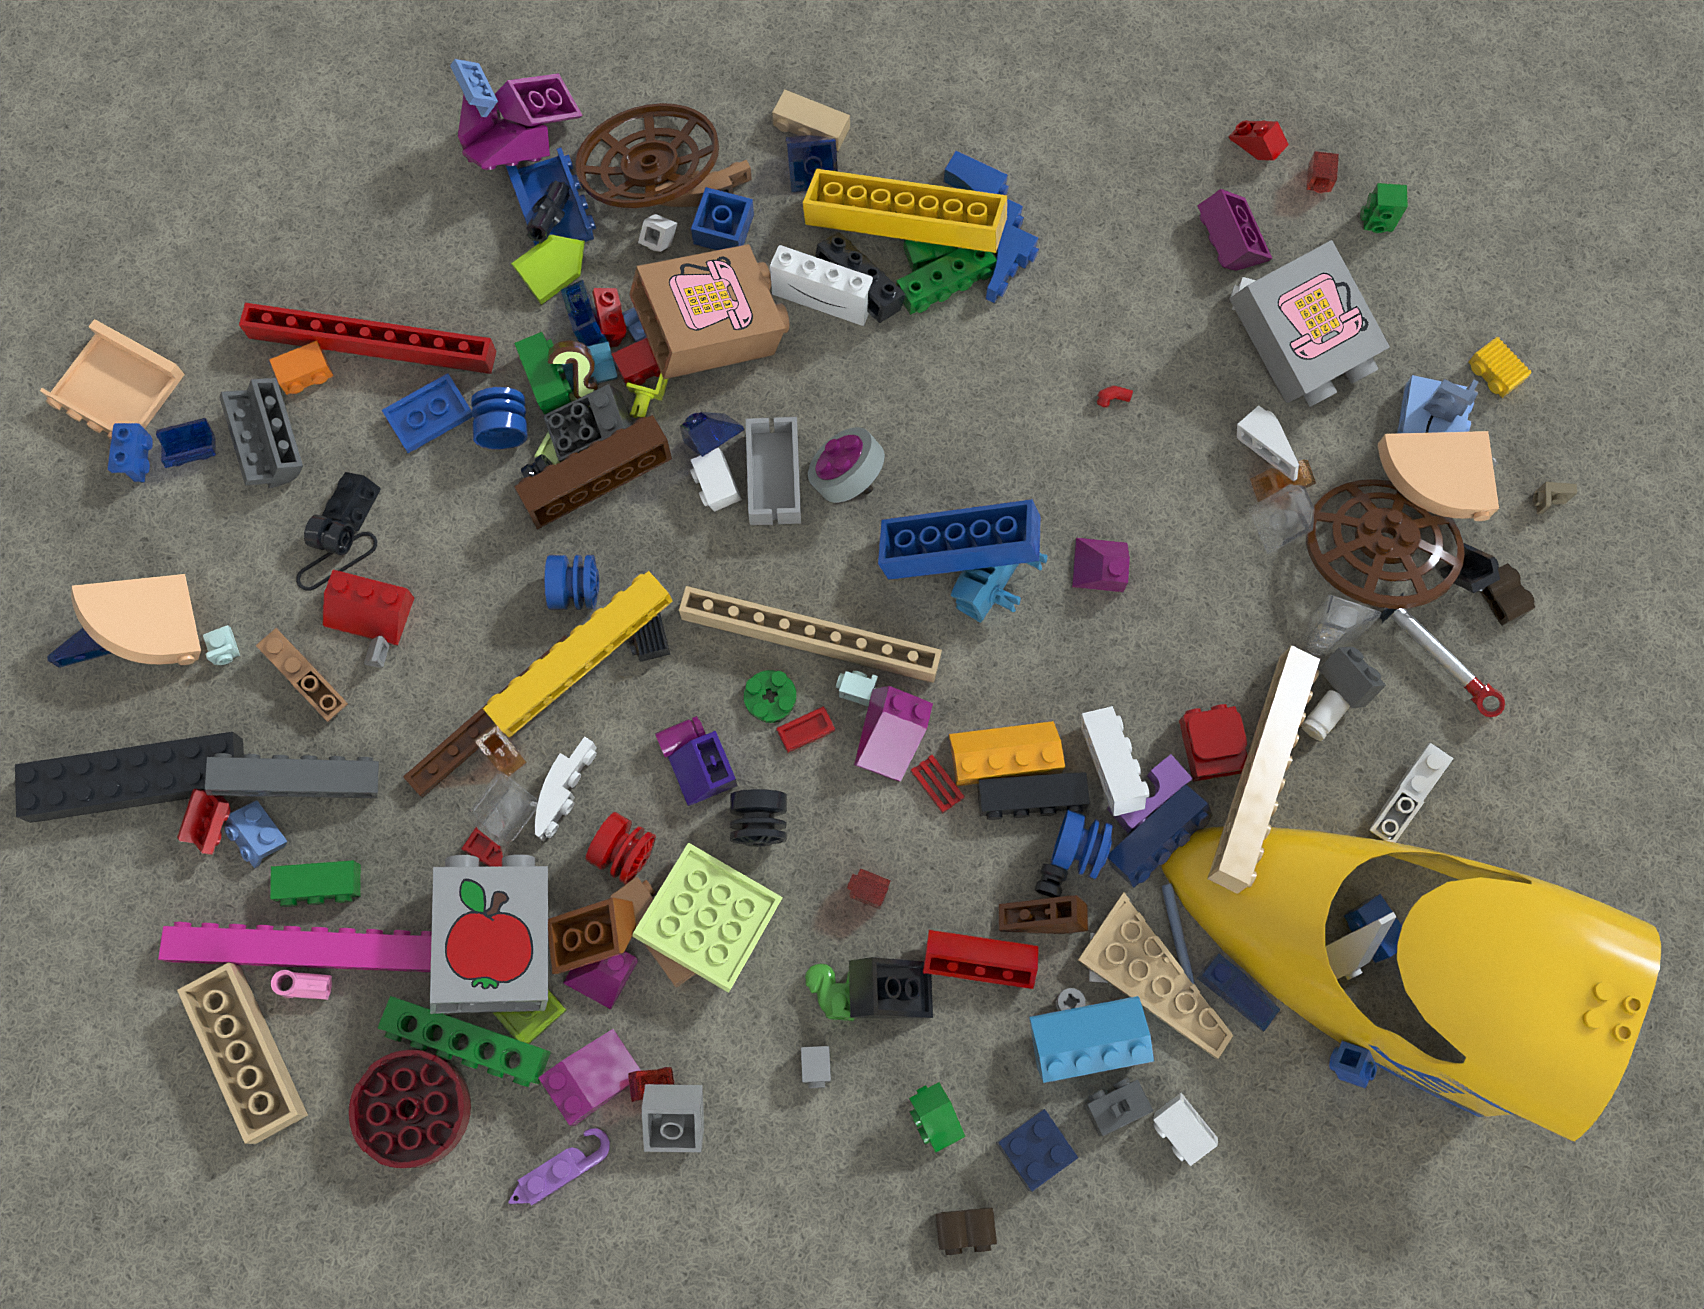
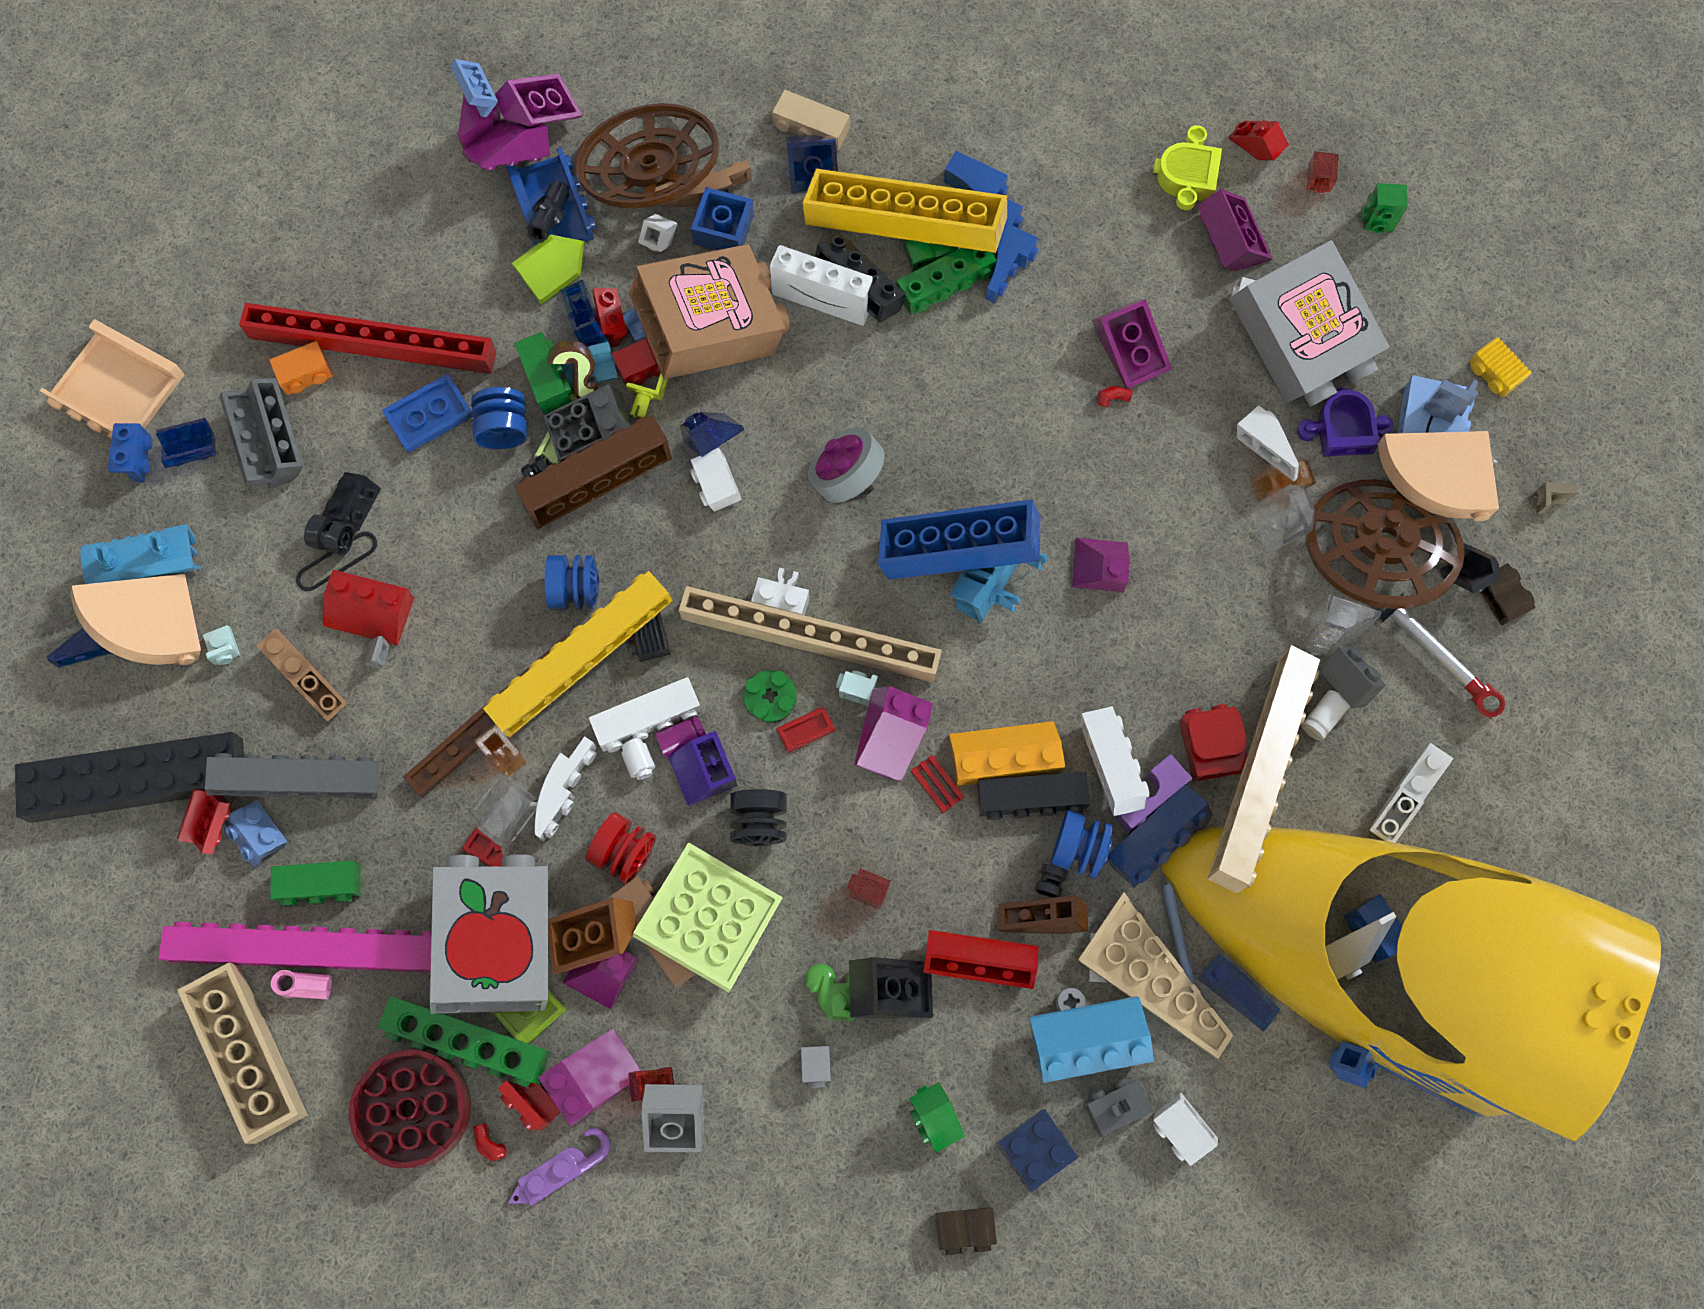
light grey piece [746,417,801,526] -> none
none -> dark azure piece [80,524,201,584]
none -> red arm [473,1124,507,1161]
none -> red bracket [498,1080,561,1131]
none -> white brick [589,677,702,753]
none -> white brick [621,738,655,780]
none -> white brick [751,568,809,616]
none -> magenta slope [1092,299,1172,389]
none -> neon yellow piece [1153,125,1222,210]
none -> dark purple piece [1297,388,1394,457]

